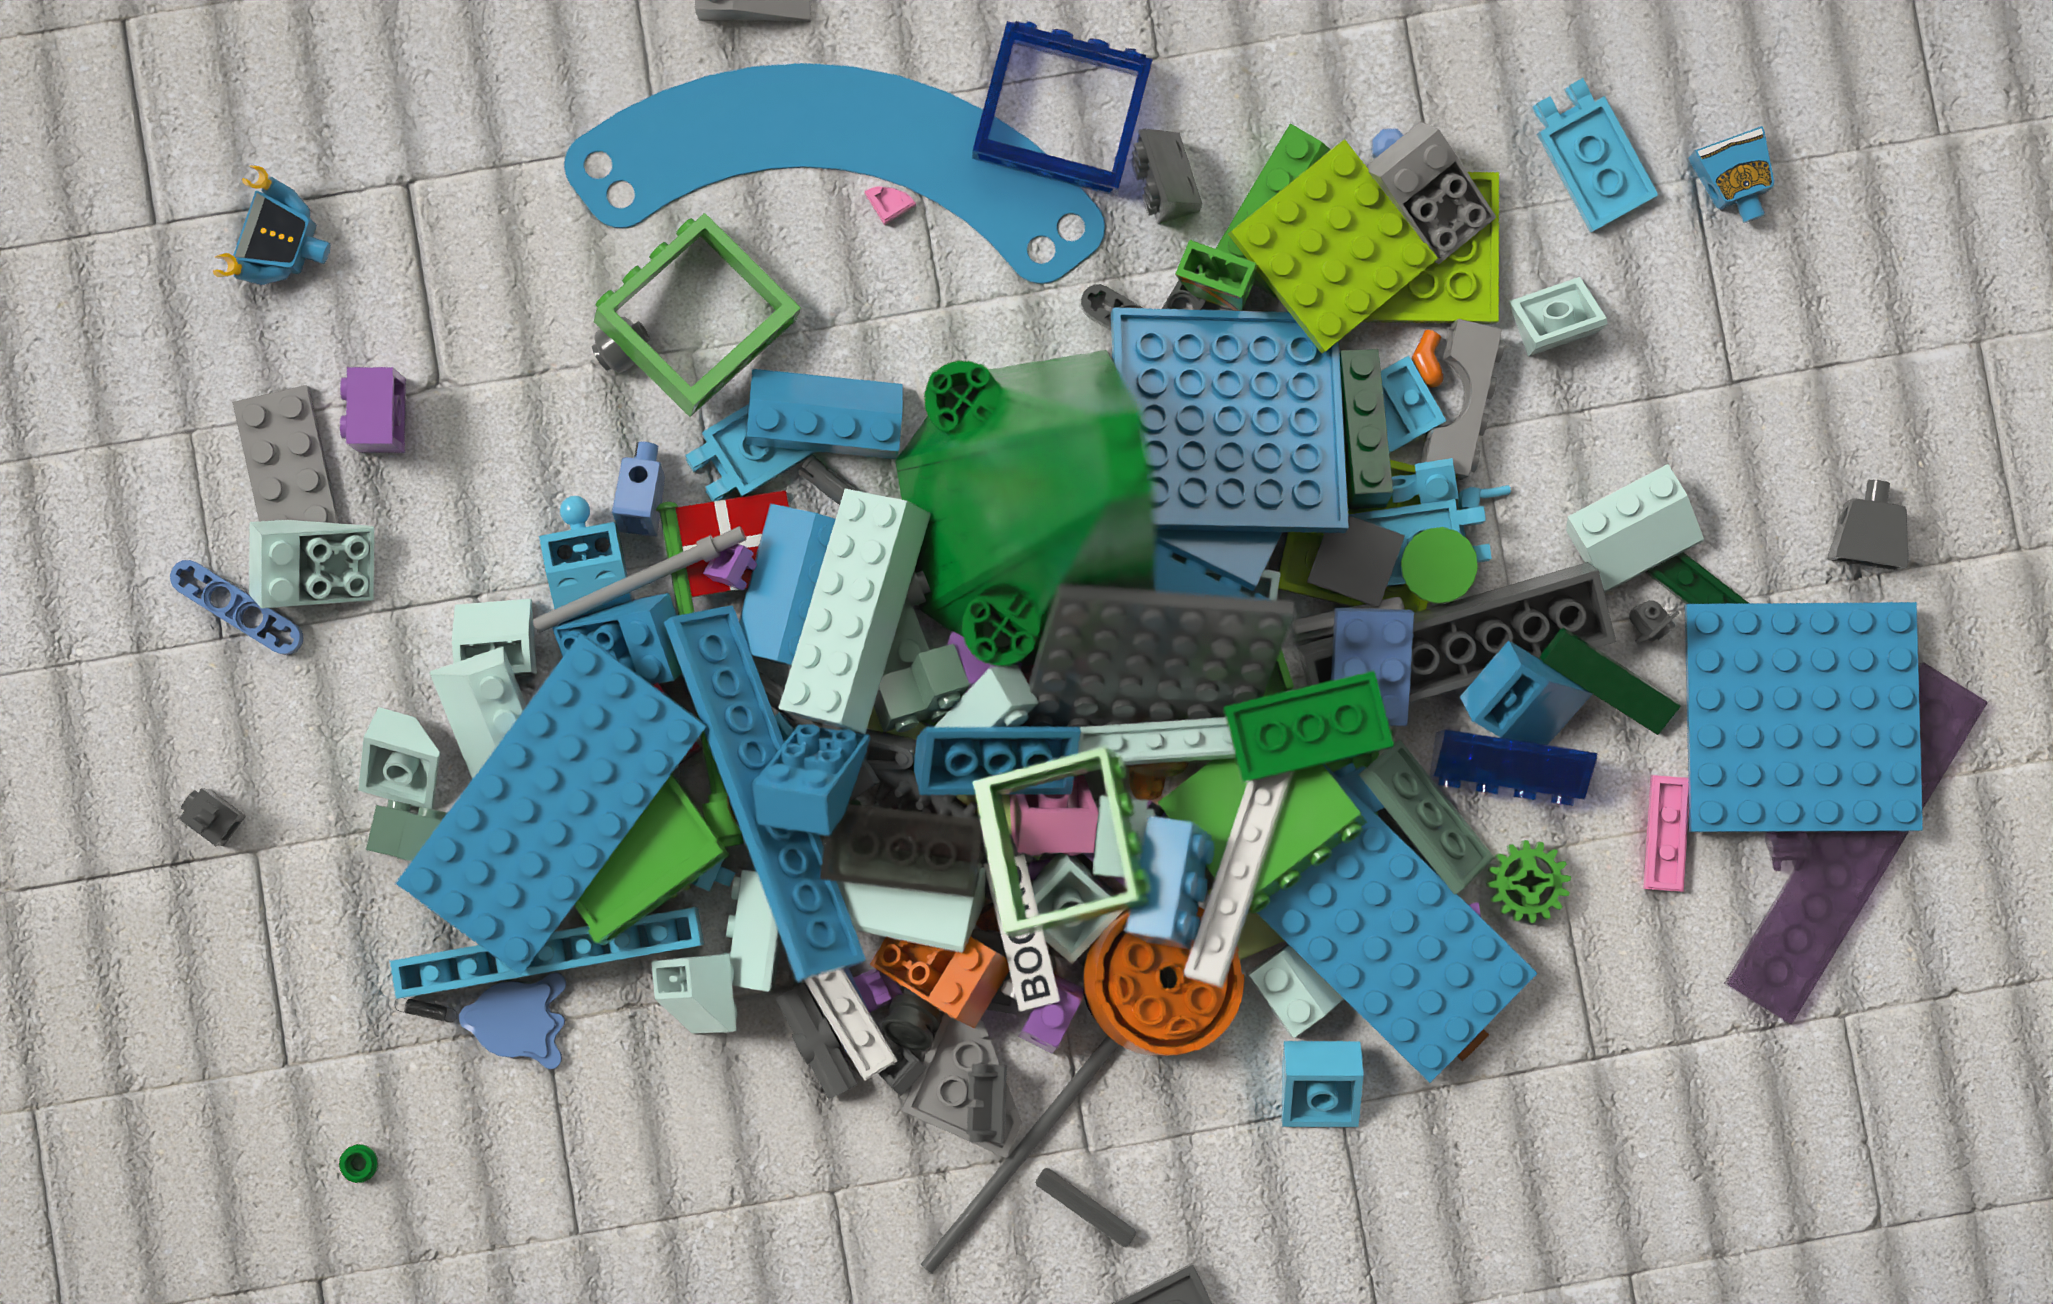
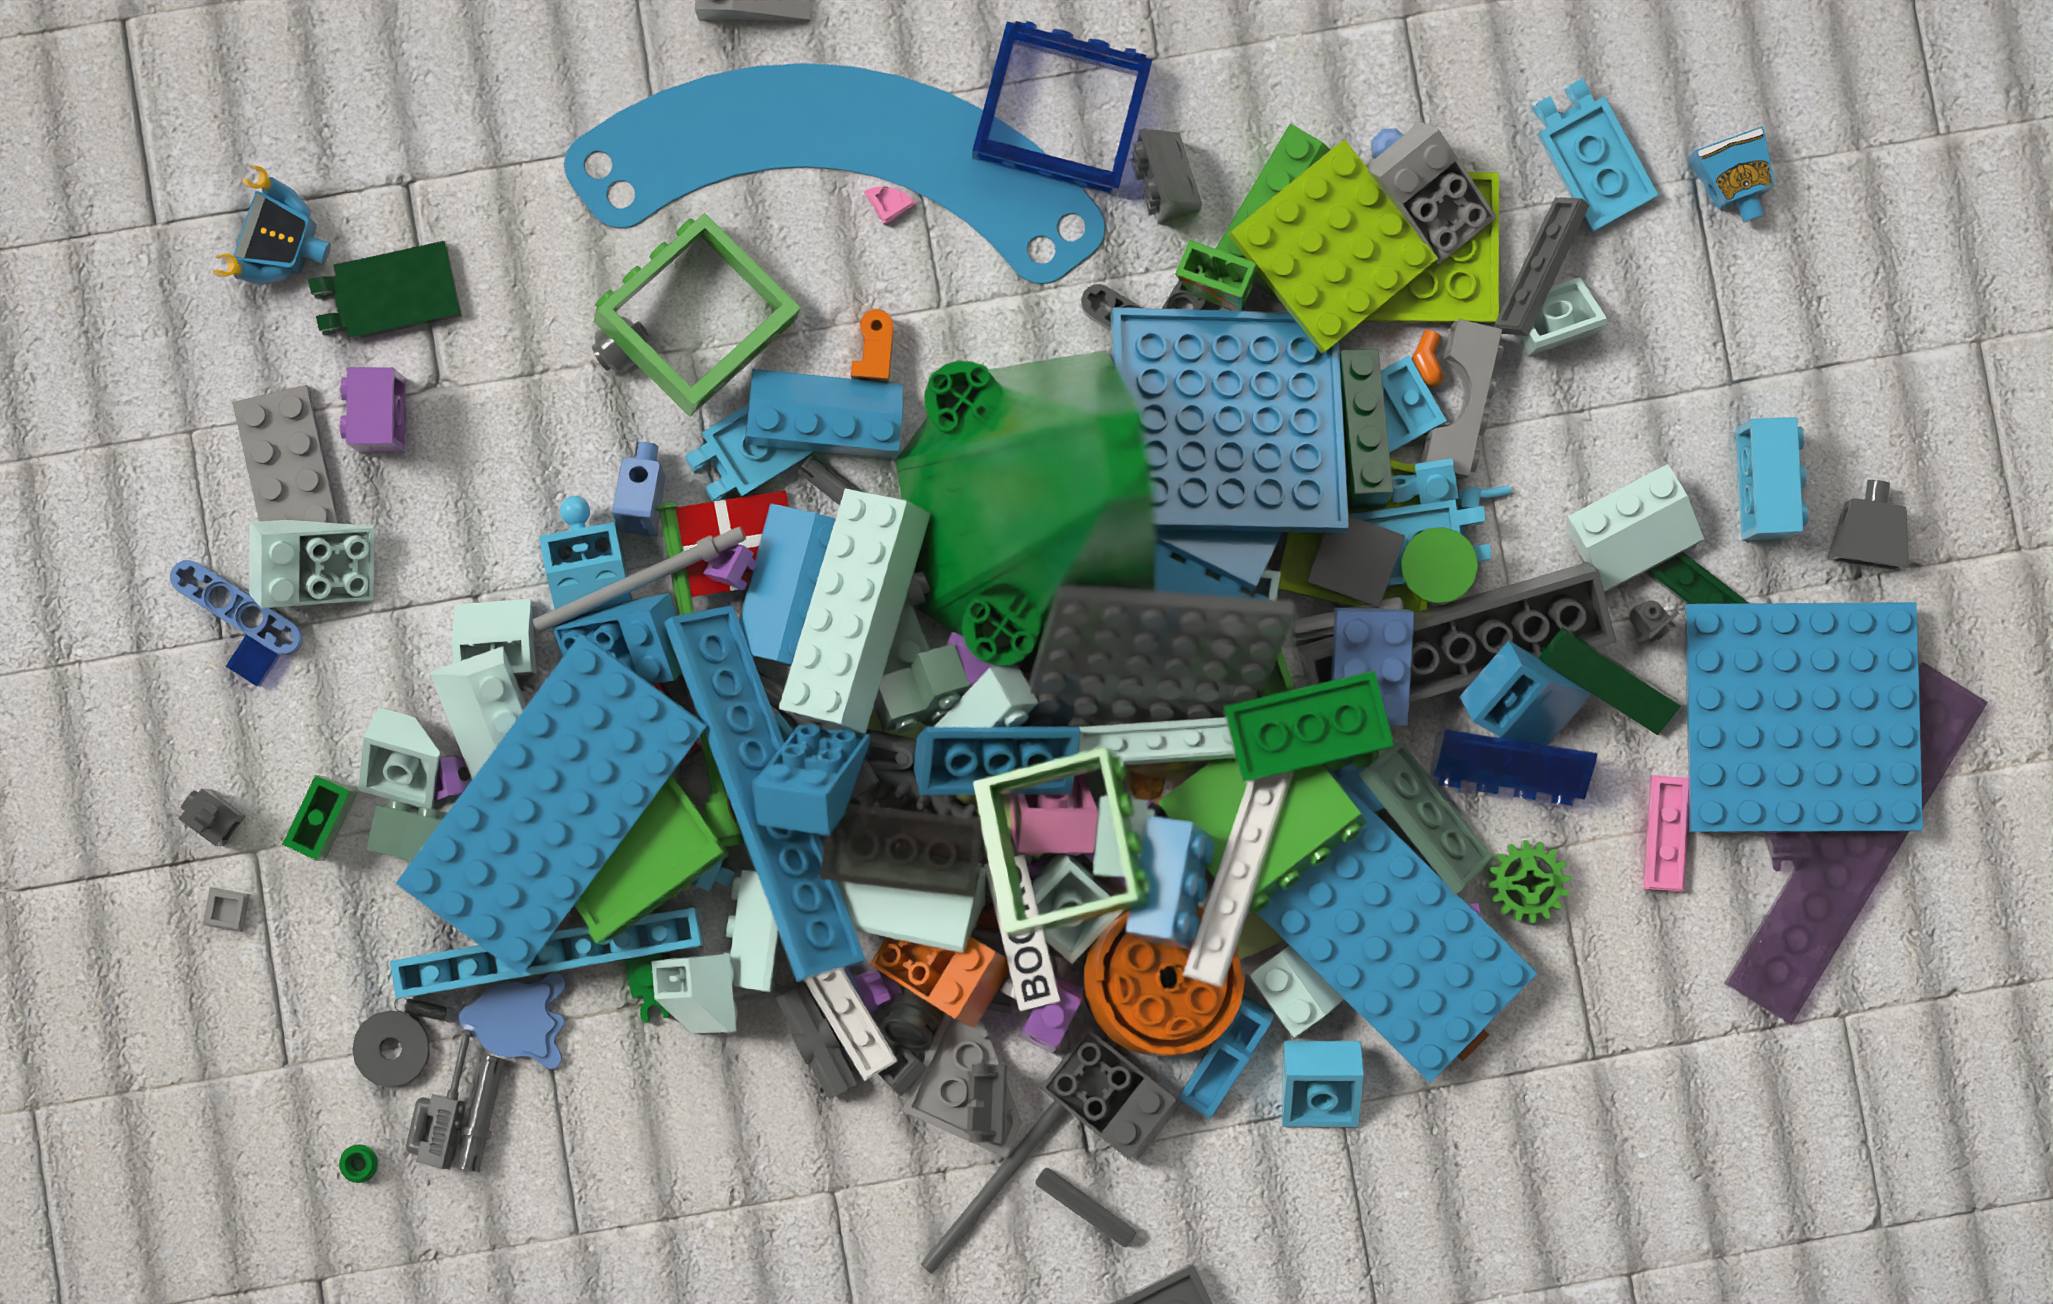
none -> light grey tile [203,887,250,932]
none -> clear blue tile [226,634,281,687]
none -> green brick [282,775,358,861]
none -> dark green tile [308,241,462,340]
none -> dark grey tile [352,1010,430,1087]
none -> dark grey piece [406,1029,472,1169]
none -> medium lavender tile [434,756,472,801]
none -> dark grey pin [456,1054,506,1173]
none -> green plate [624,952,670,1023]
none -> orange leg [851,309,894,382]
none -> dark grey slope [1040,1028,1182,1163]
none -> dark azure slope [1178,994,1274,1119]
none -> dark grey tile [1494,197,1590,336]
none -> medium azure brick [1736,417,1808,541]

